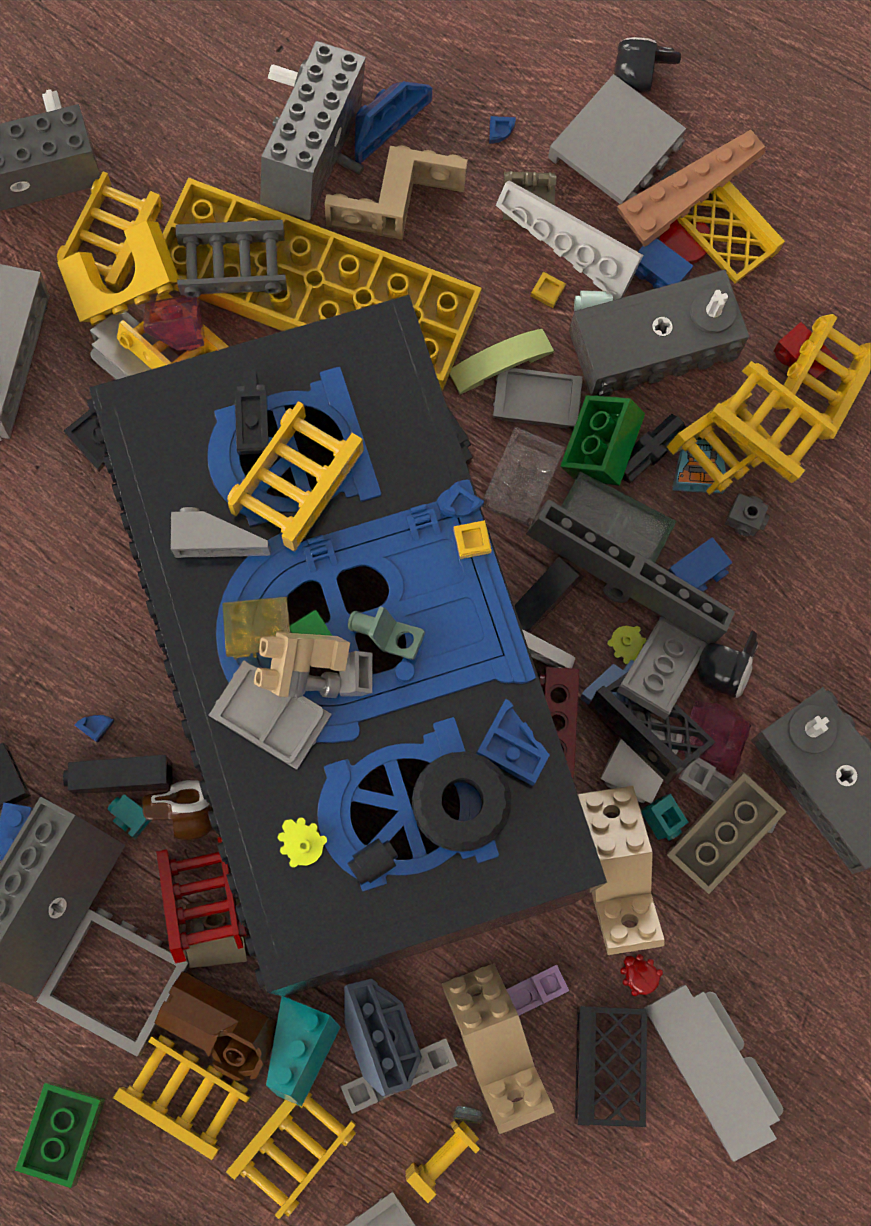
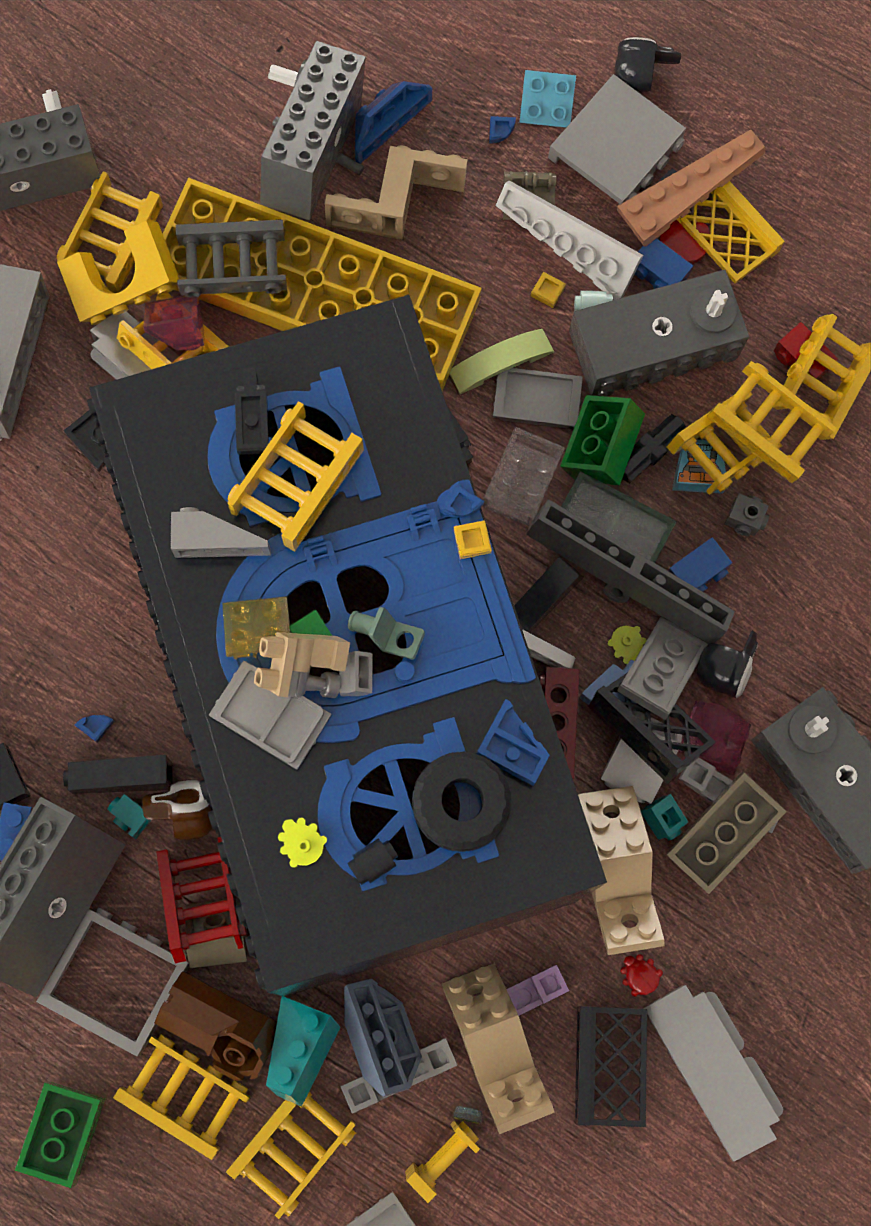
none -> medium azure hinge [519,70,576,128]

